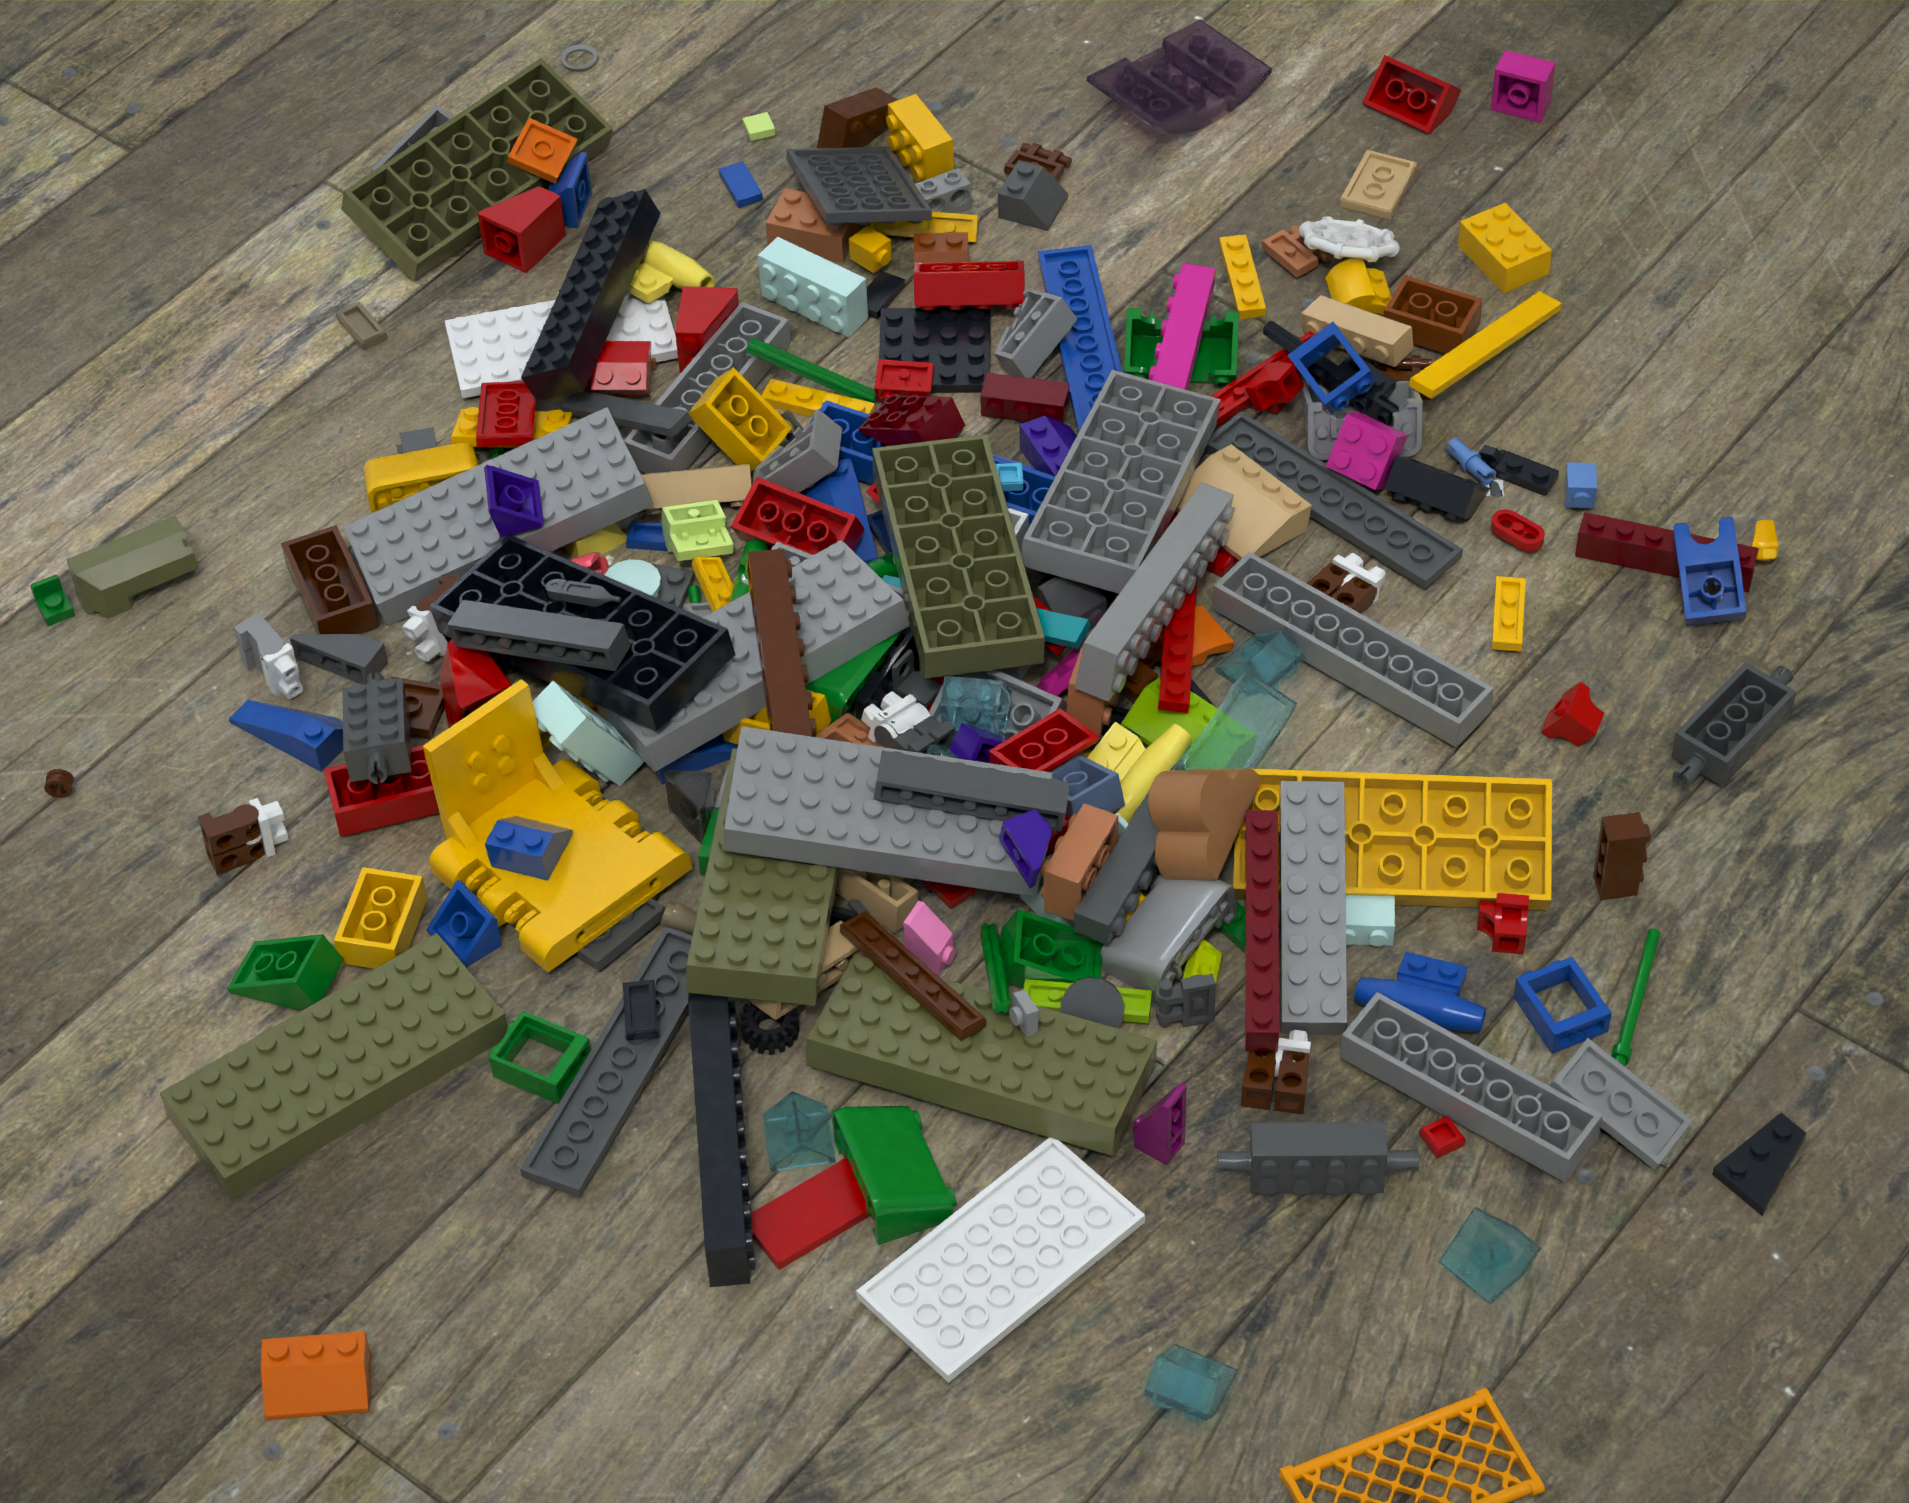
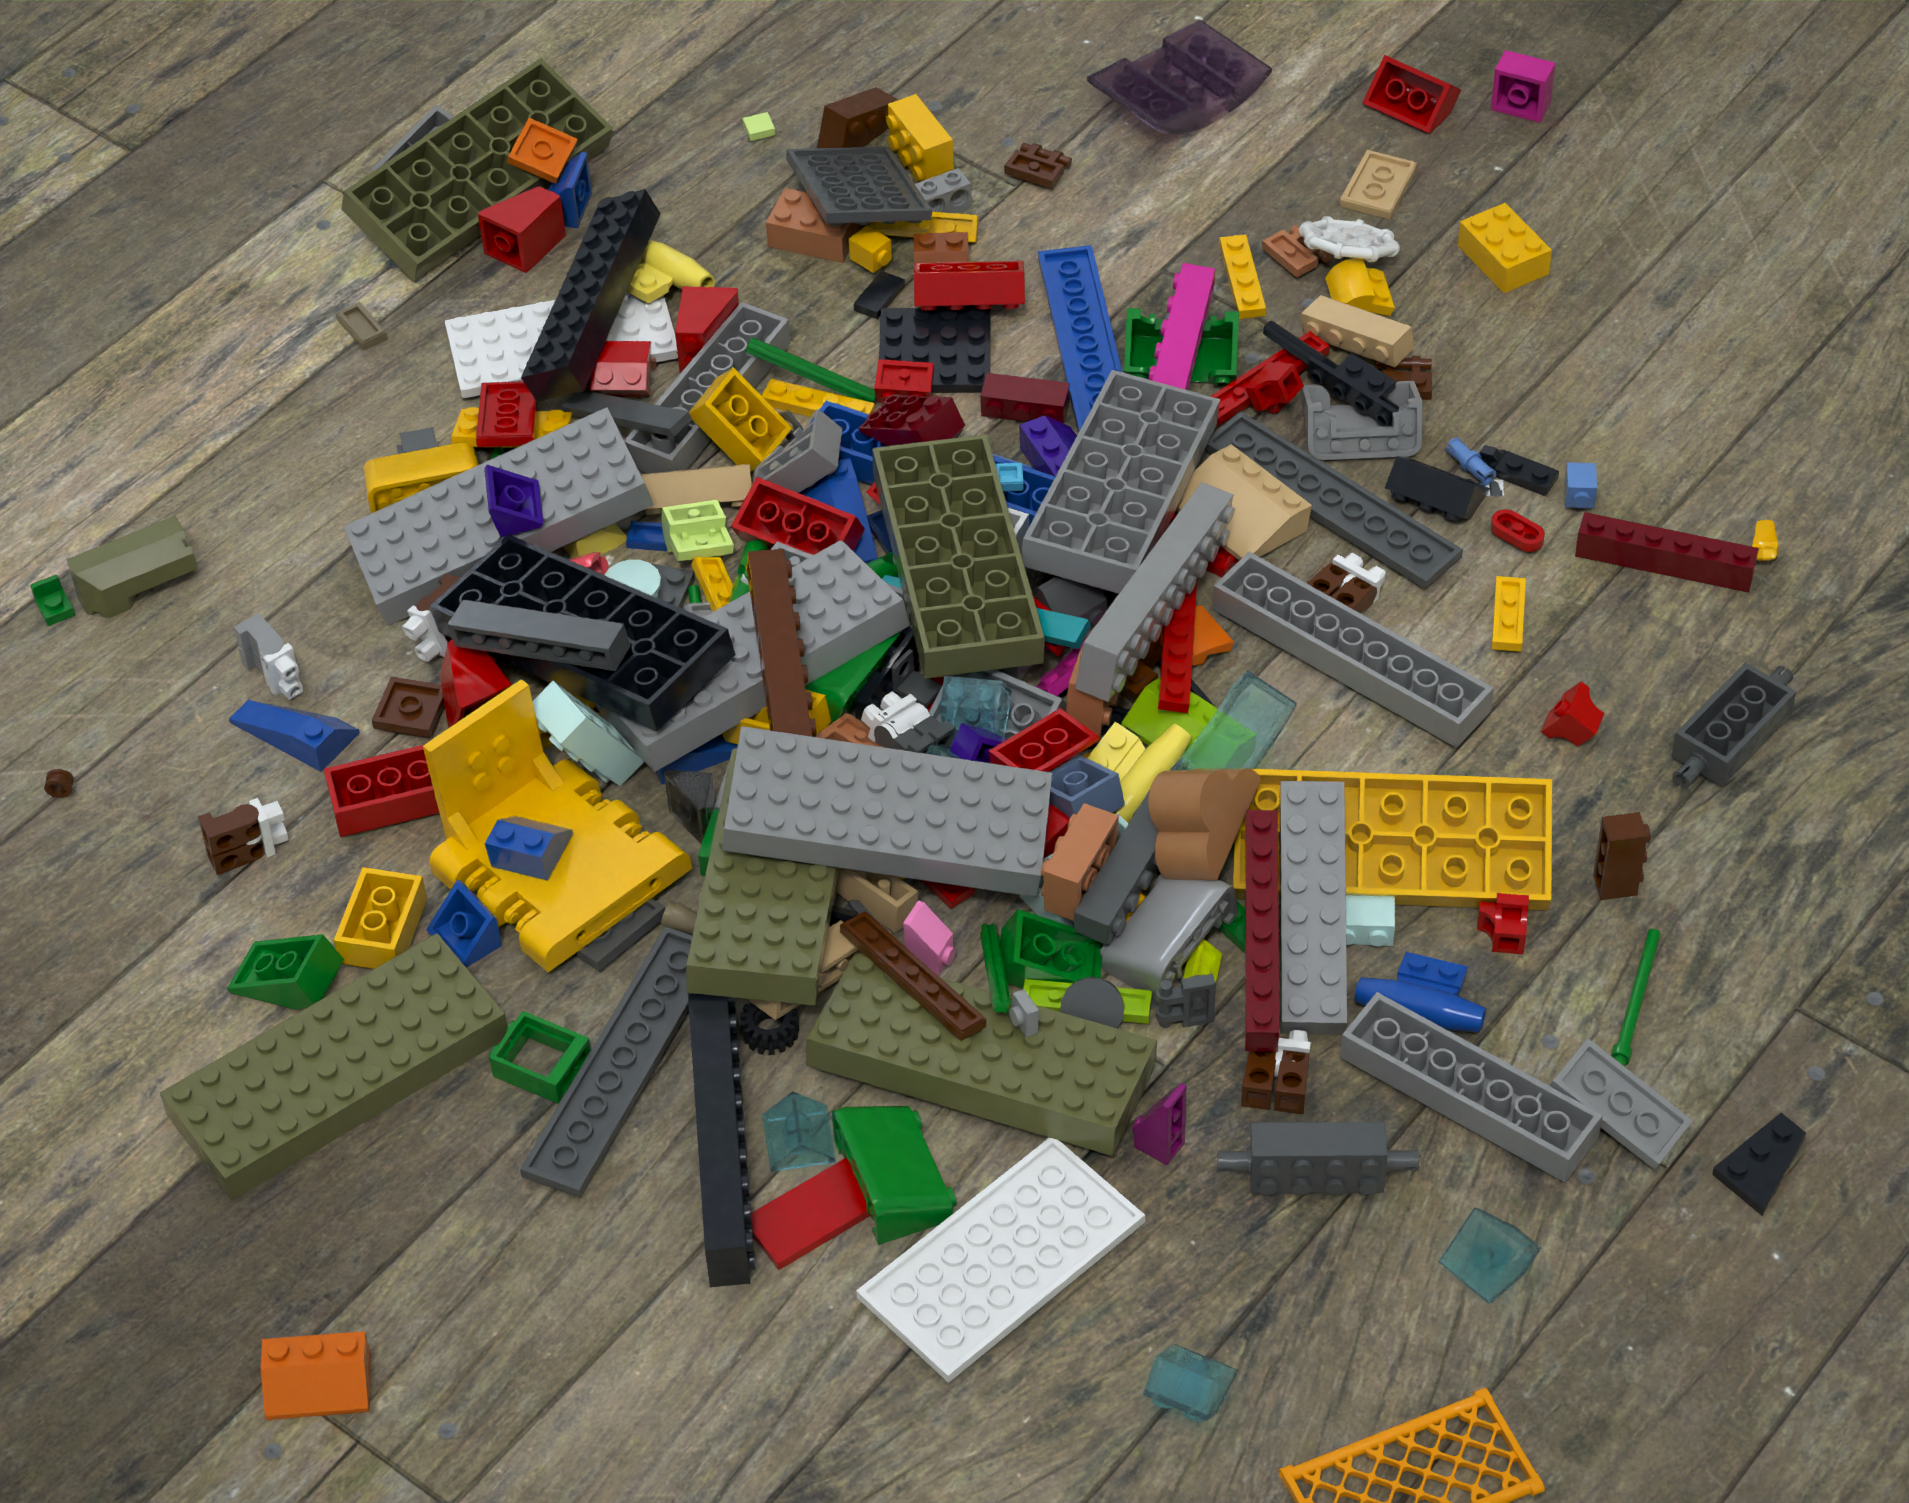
reddish brown brick [281,525,378,634] -> none
dark grey slope [290,634,388,685] -> none
dark grey brick [343,672,412,784] -> none
dark grey piece [545,579,621,606] -> none
light grey piece [561,44,598,71] -> none
black tile [623,980,659,1041] -> none
blue tile [719,161,763,208] -> none
light aqua brick [758,237,868,337] -> none
dark grey brick [874,750,1070,831] -> none
light grey wedge [994,287,1077,378] -> none
dark grey slope [998,160,1068,231] -> none
dark purple slope [999,809,1052,888] -> none
clear light blue slope [1215,628,1305,694] -> none
blue window [1288,321,1377,414] -> none
dark pink brick [1326,412,1408,490] -> none
dark orange brick [1384,275,1483,354] -> none
yellow tile [1409,291,1562,399] -> none
red tile [1419,1115,1466,1159] -> none
blue window [1514,957,1611,1054] -> none
blue brick [1674,516,1746,627] -> none

